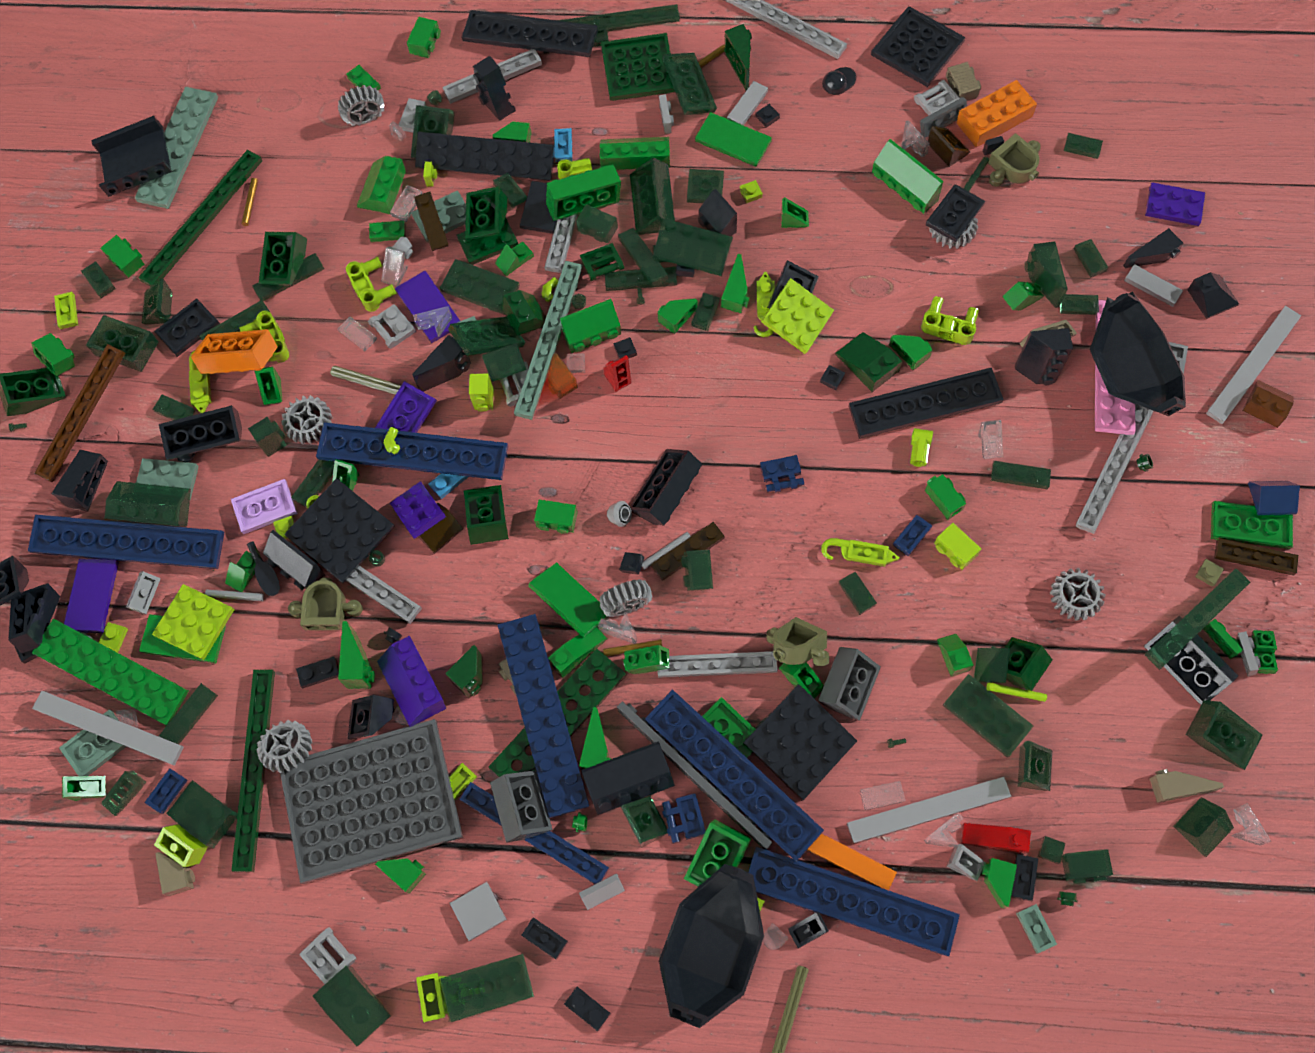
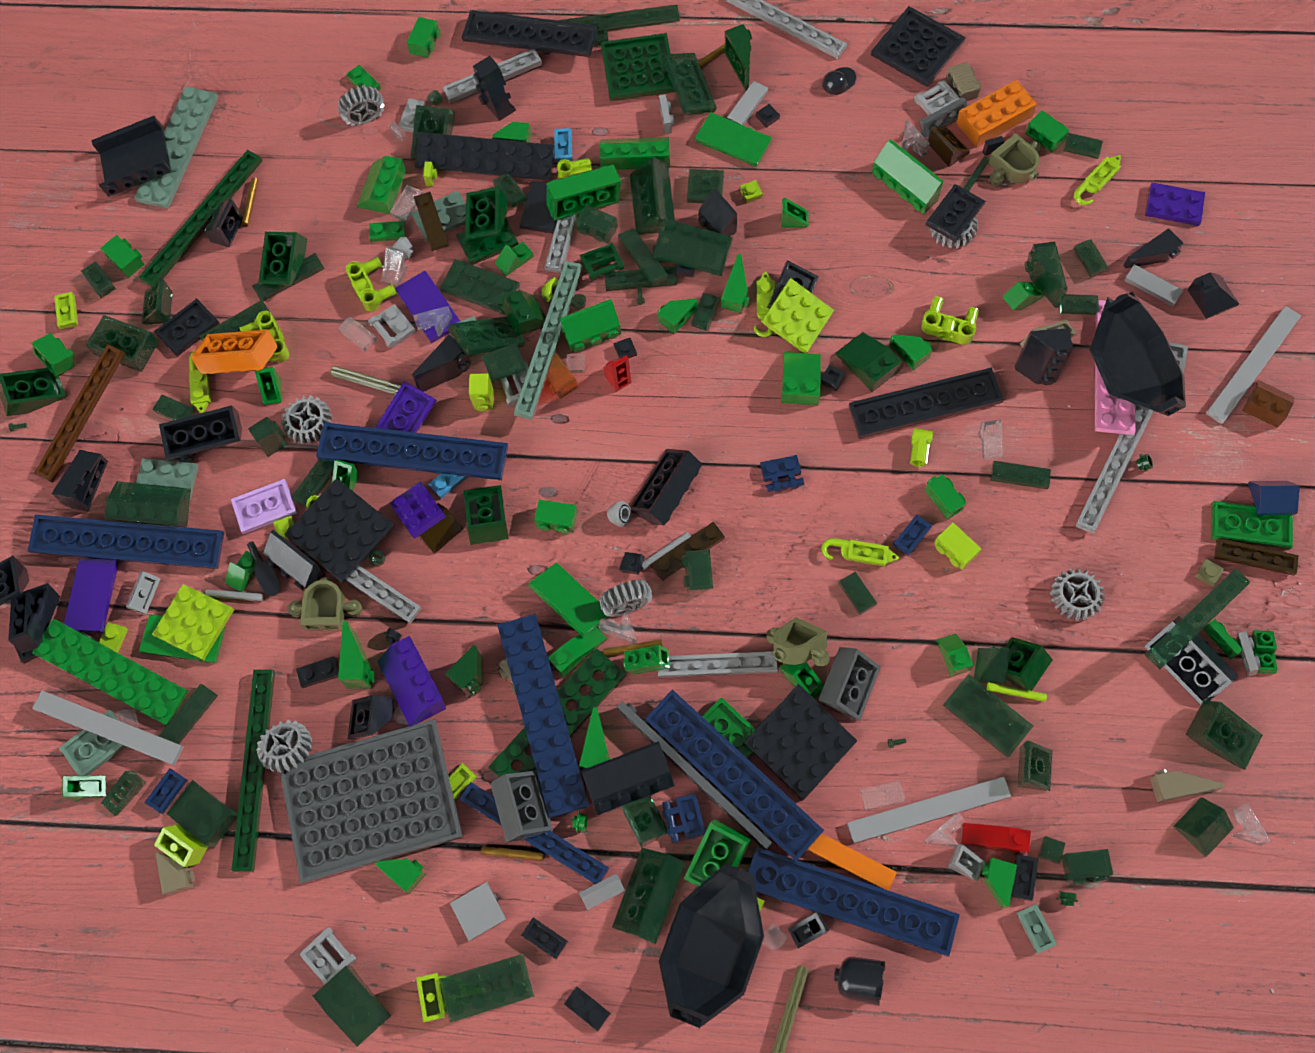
lime arm [384,427,400,454] -> none
none -> black slope [205,199,243,247]
none -> pearl gold bar [481,846,544,861]
none -> clear green slope [612,848,685,944]
none -> green slope [781,352,821,405]
none -> black cylinder [834,956,886,1006]
none -> green brick [1025,110,1069,153]
none -> lime plate [1074,155,1121,205]

